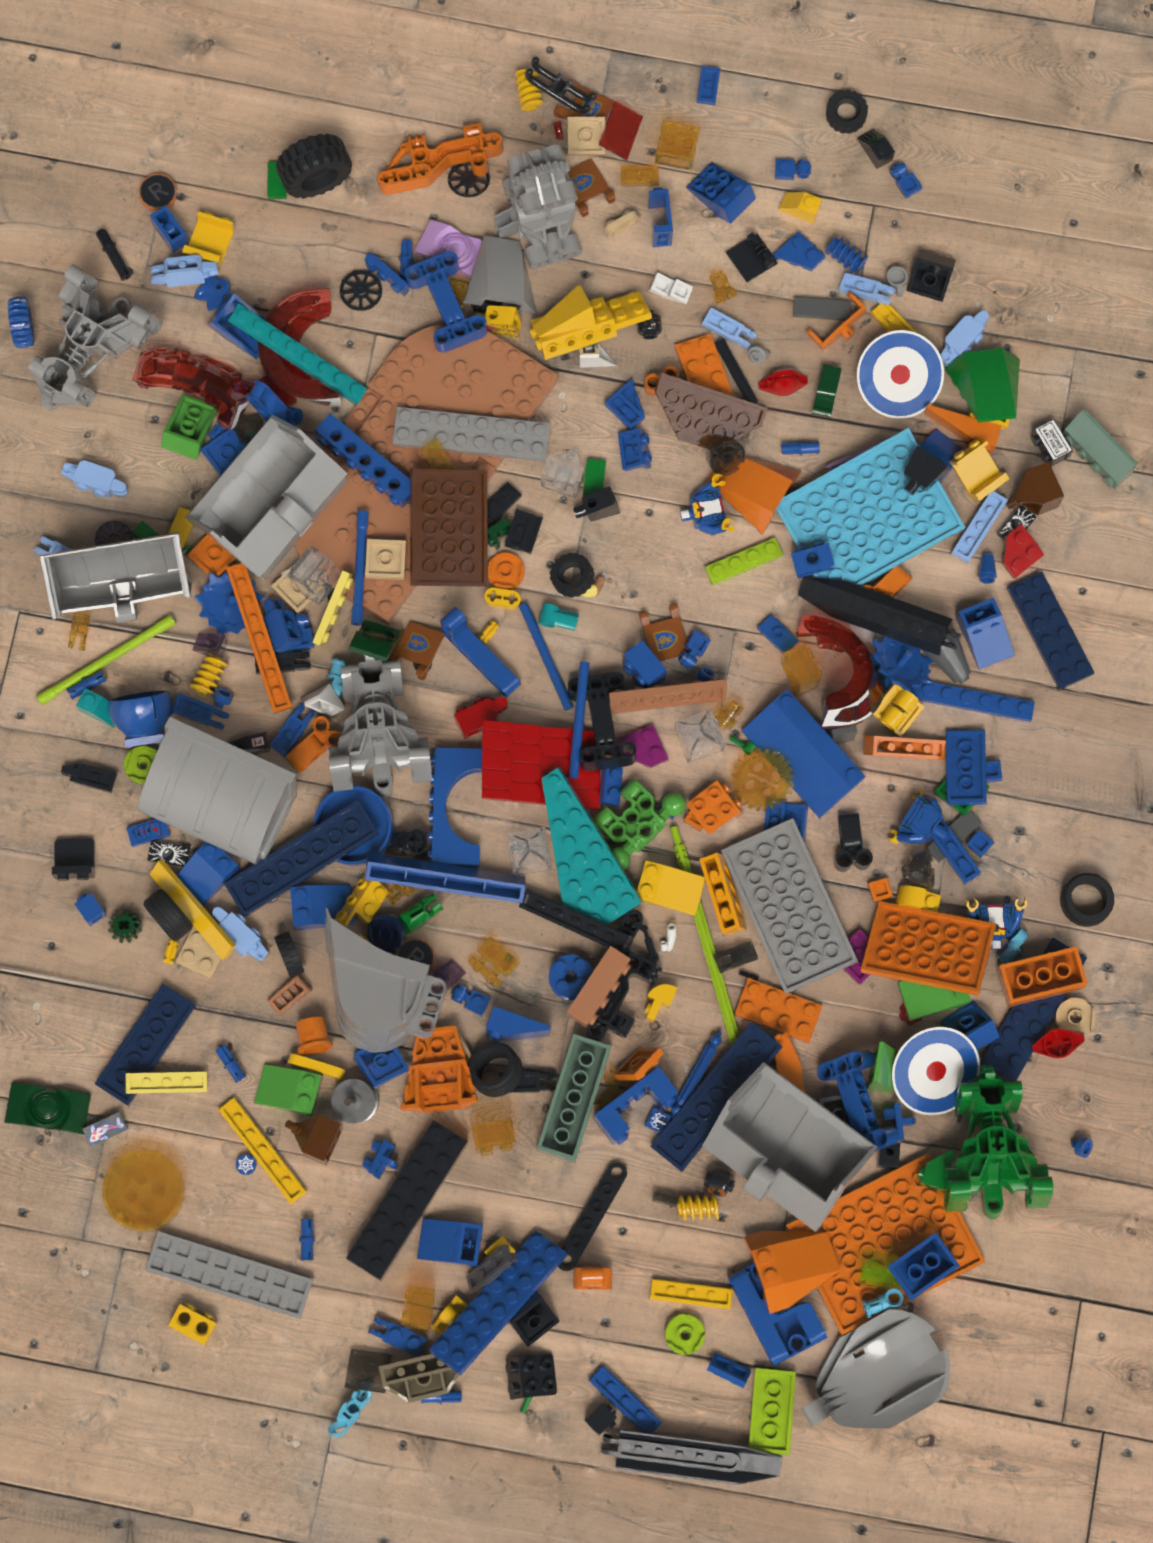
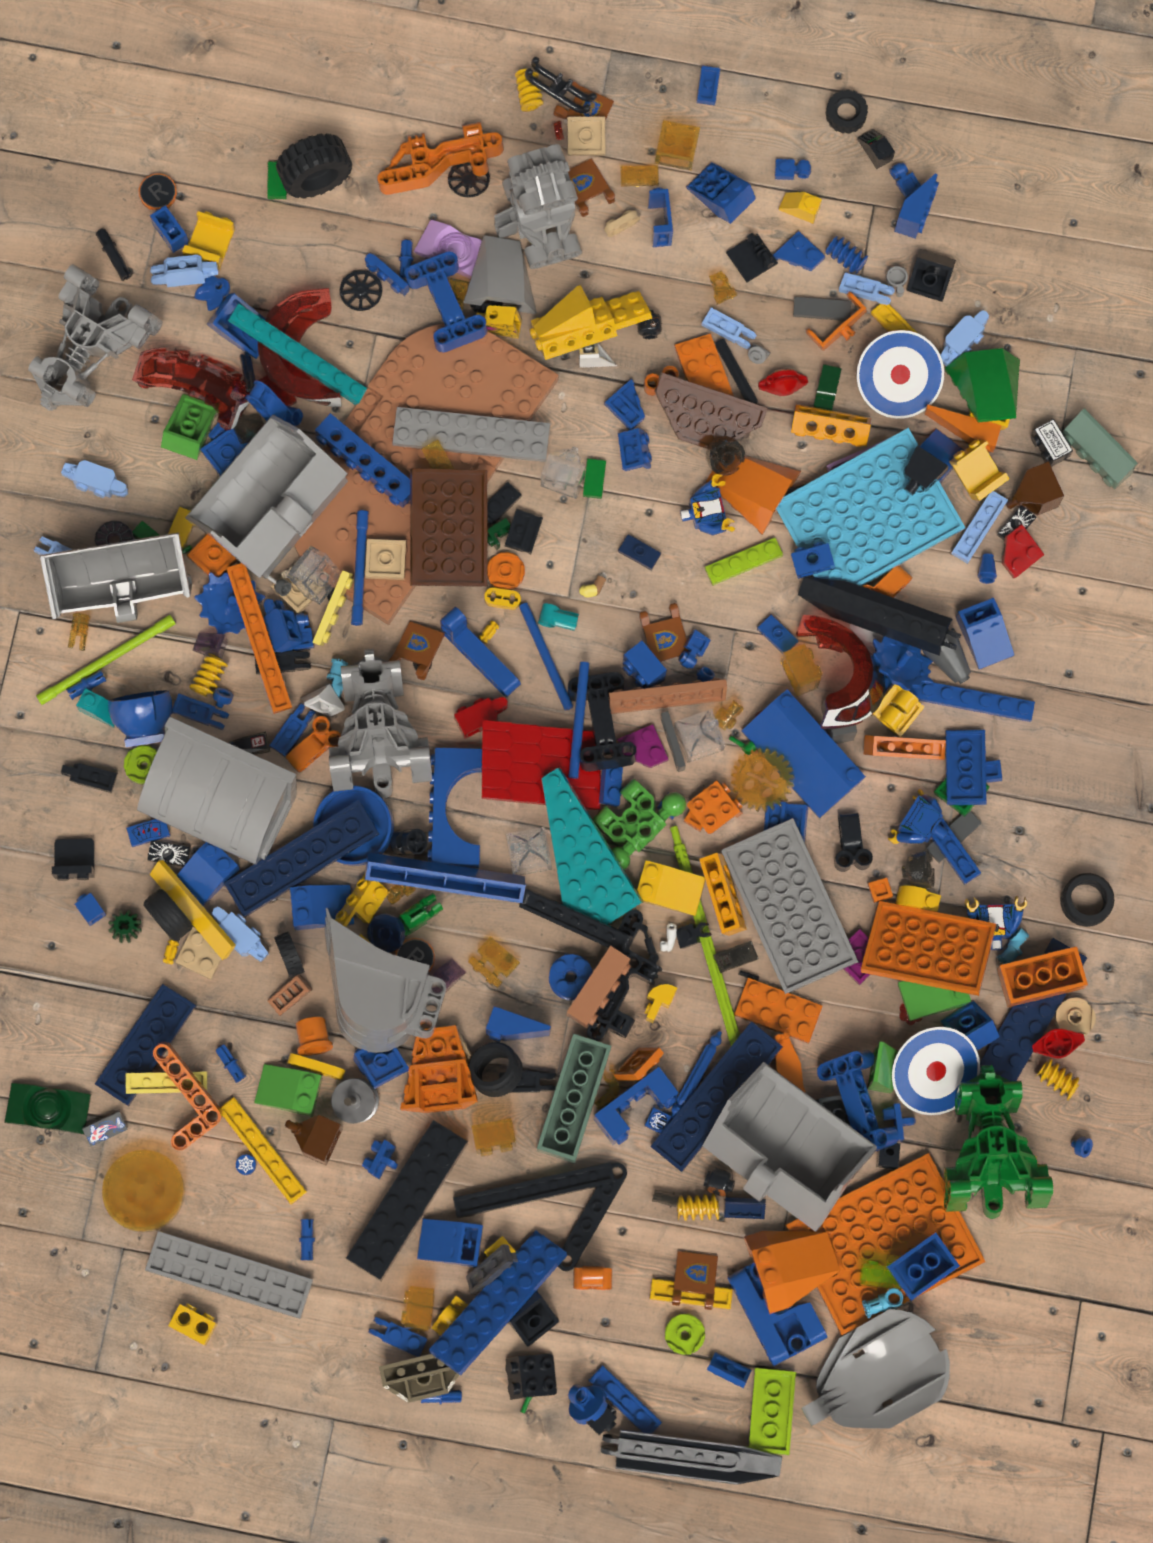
blue gear [8,296,34,348] -> none
medium azure animal [328,1381,375,1437] -> none
clear smoke tile [345,1349,392,1393] -> none
dark green slope [348,620,404,662] -> none
blue plate [451,984,491,1017] -> none
black tyre [550,553,595,598] -> none
black torso [573,486,620,521] -> none
clear red piece [599,101,643,160] -> none
white slope [649,272,693,304] -> none
blue axle [781,441,820,456] -> none
green slope [917,1150,955,1192] -> none
blue plate [966,830,994,858] -> none
dark blue plate [1007,572,1094,691] -> none
none -> orange beam [153,1042,222,1151]
none -> black axle [239,352,256,394]
none -> dark grey hinge [267,575,292,596]
none -> black plate [453,1162,615,1219]
none -> blue tile [568,1384,607,1425]
none -> dark blue plate [618,535,661,571]
none -> dark grey tile [660,711,686,772]
none -> dark orange flag [672,1251,718,1310]
none -> black plate [676,922,712,949]
none -> dark blue plate [724,1197,766,1219]
none -> light orange brick [791,404,871,447]
none -> blue slope [894,174,939,239]
none -> yellow piece [1035,1058,1079,1100]

